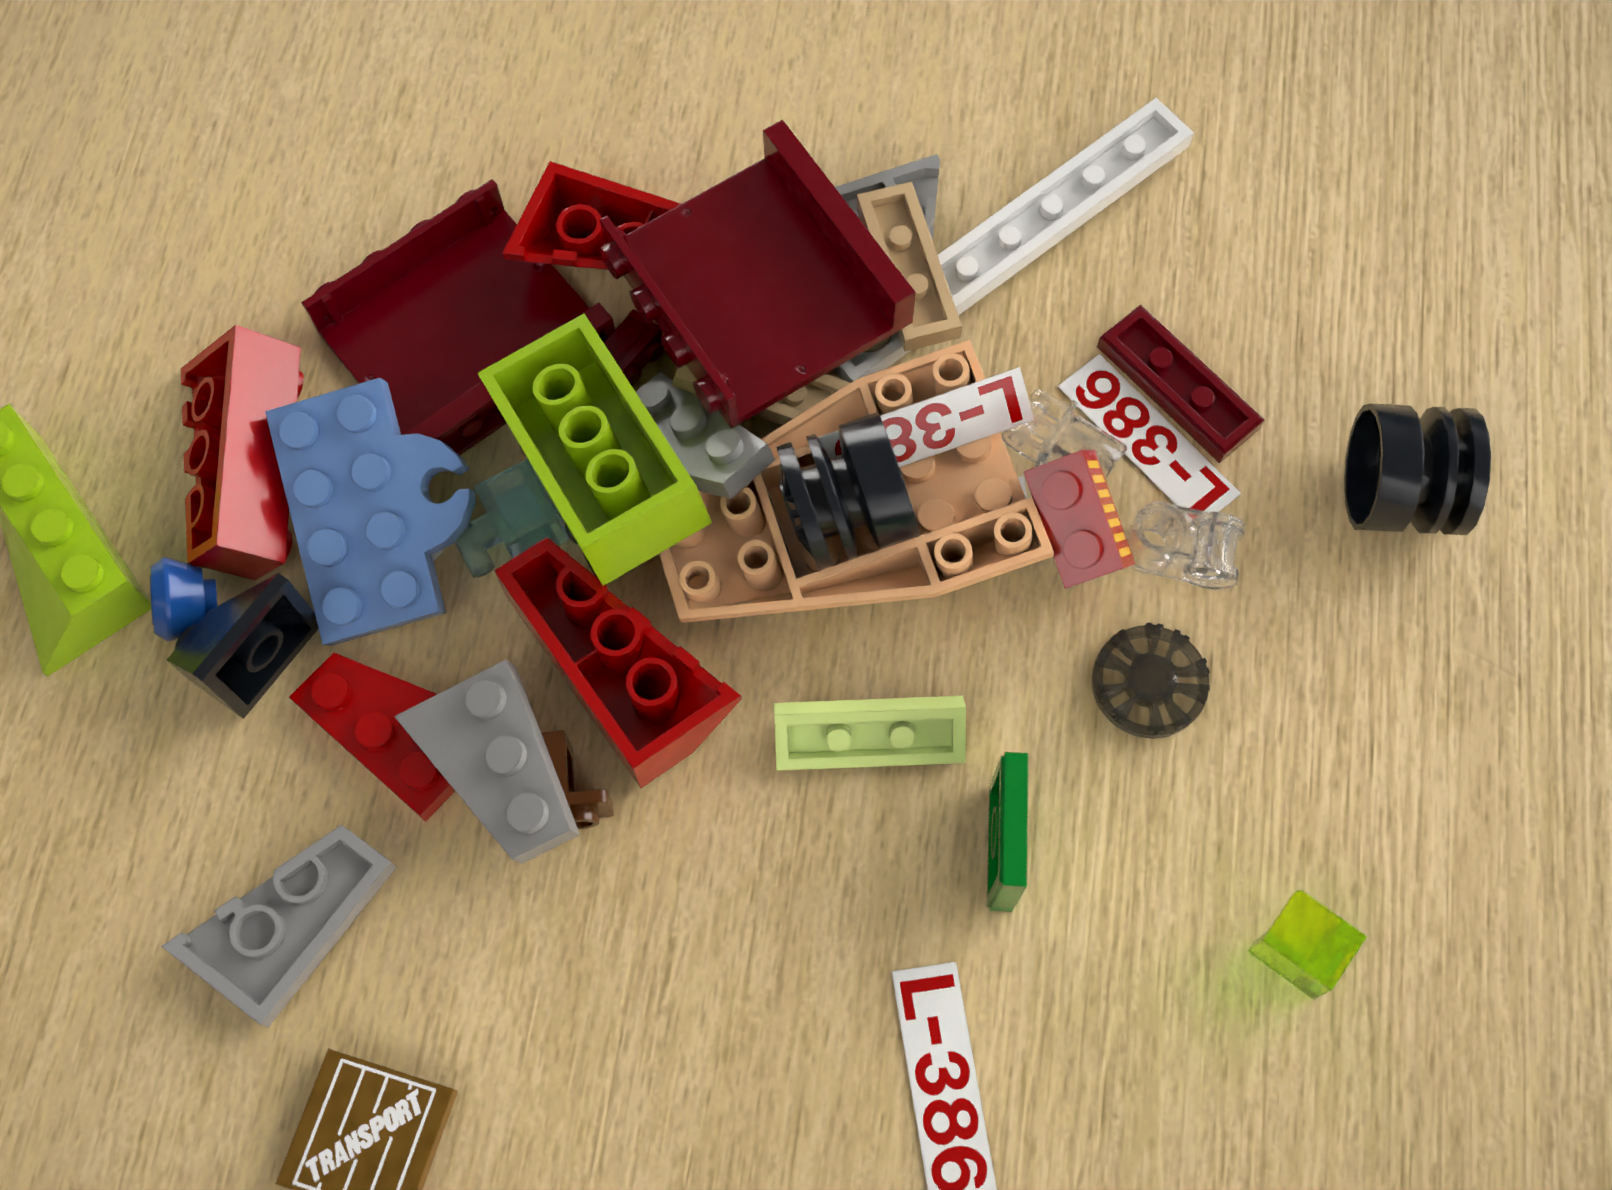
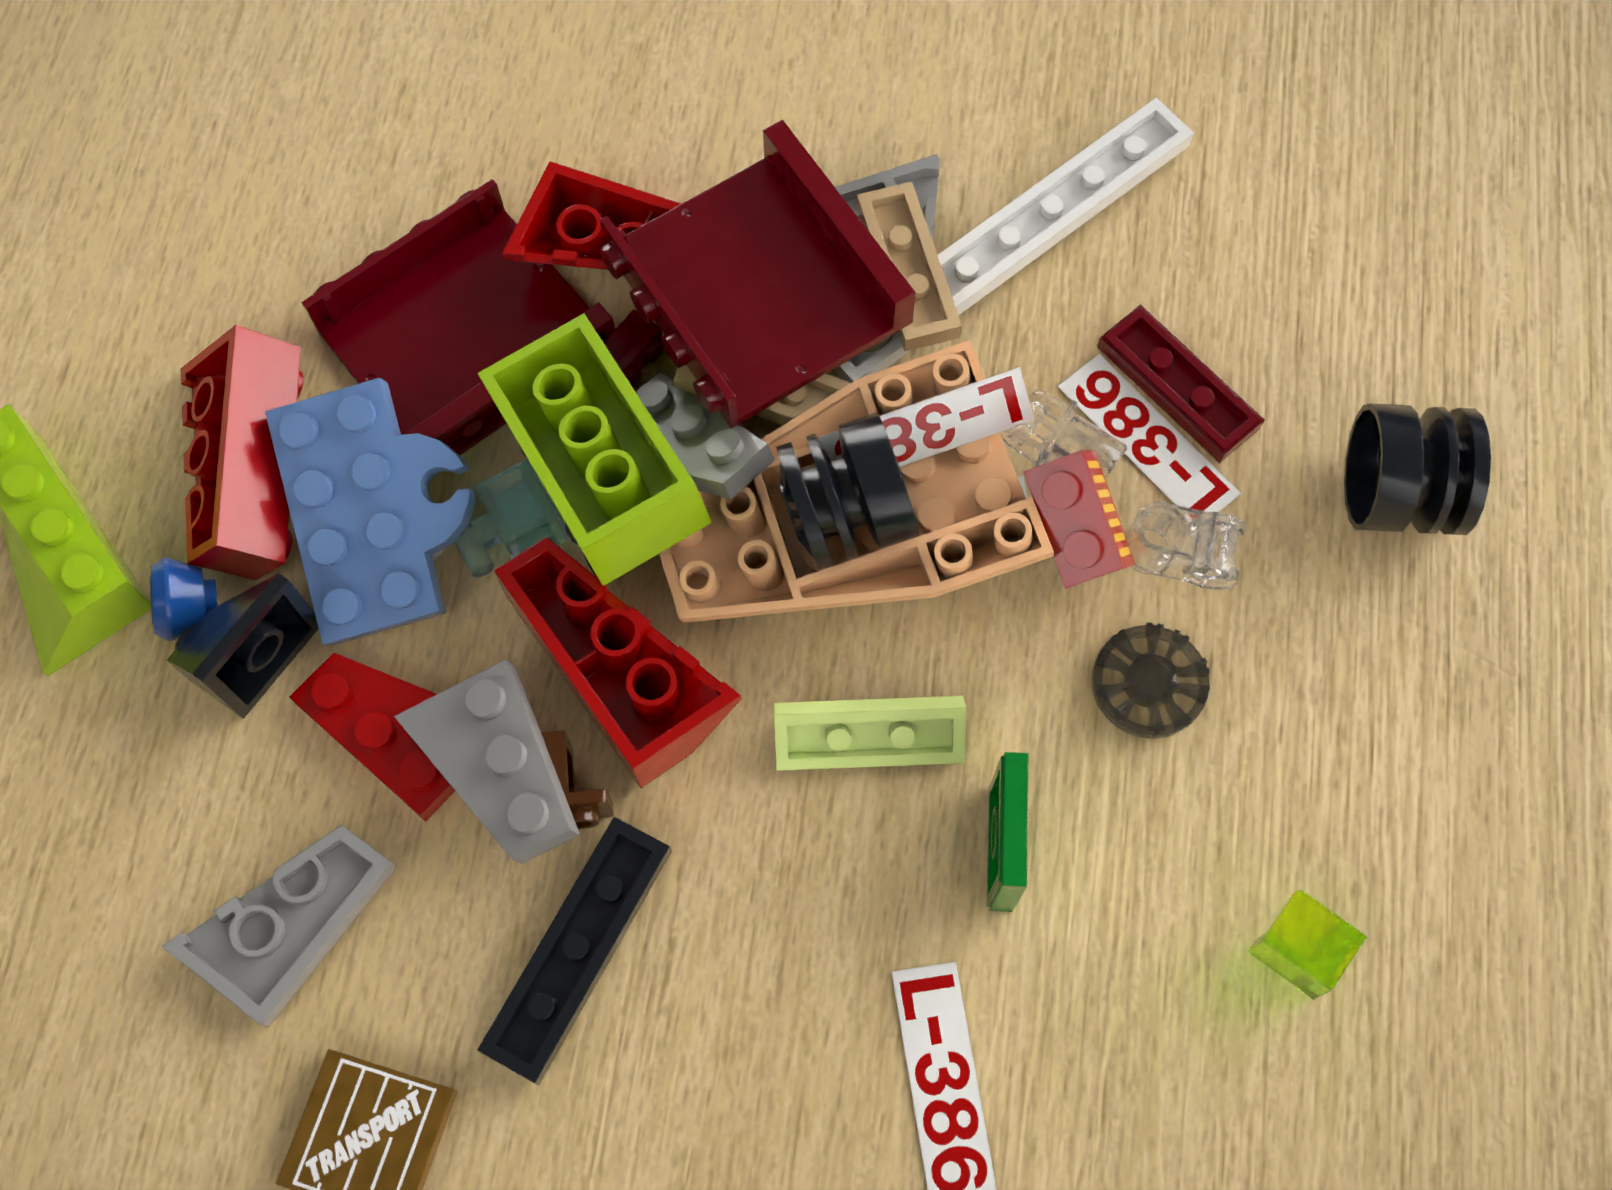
none -> black plate [477,817,672,1086]

